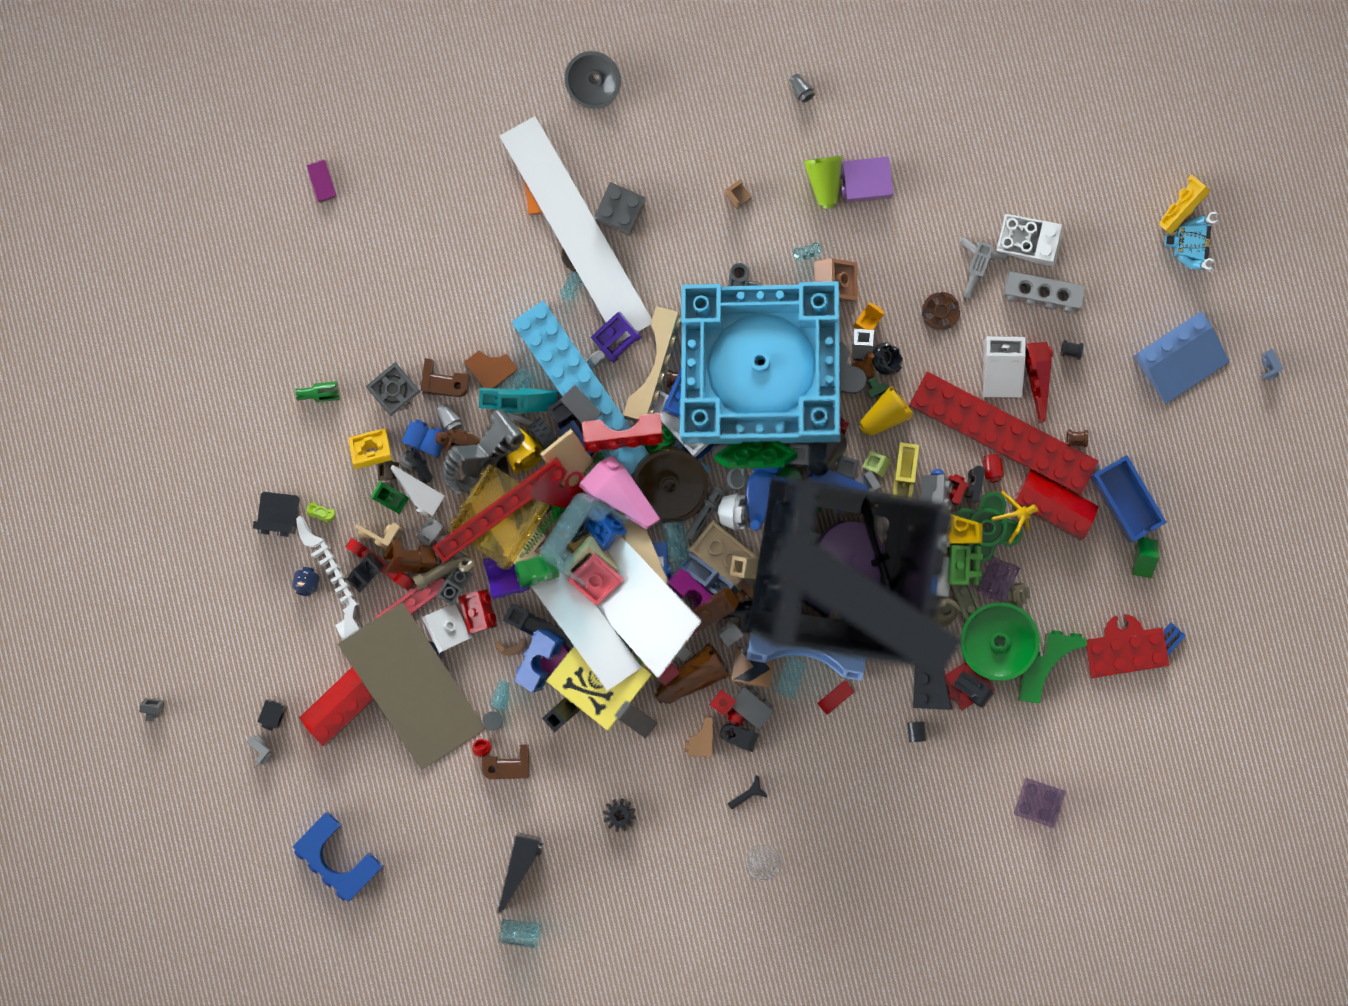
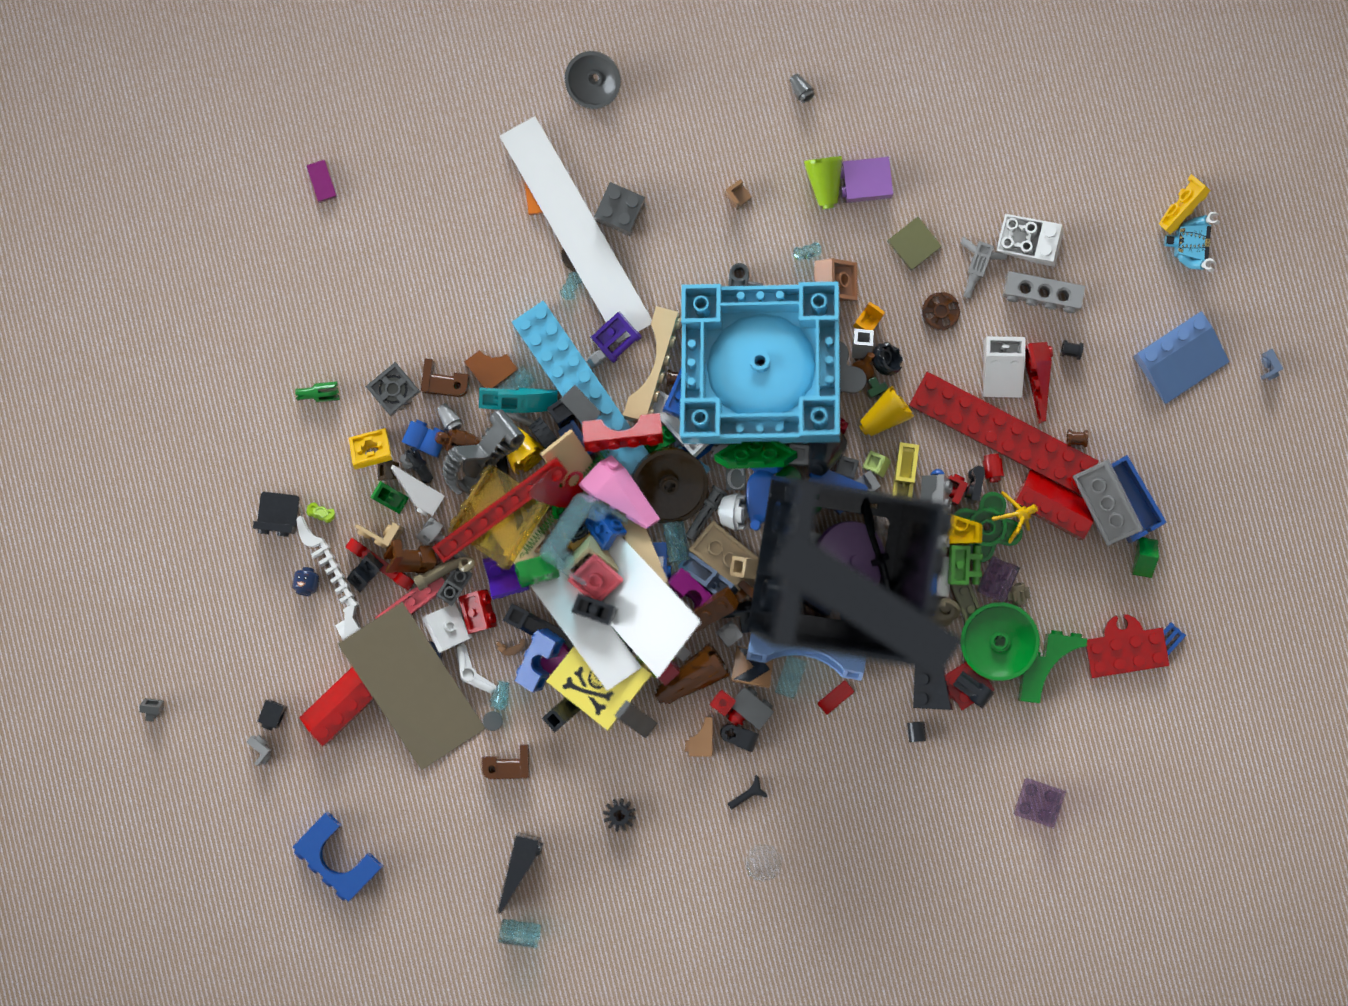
red plate [472,739,492,757] -> none
none -> white piece [456,644,497,693]
none -> black brick [571,594,617,626]
none -> olive tile [887,217,942,271]
none -> light grey tile [1073,459,1144,546]

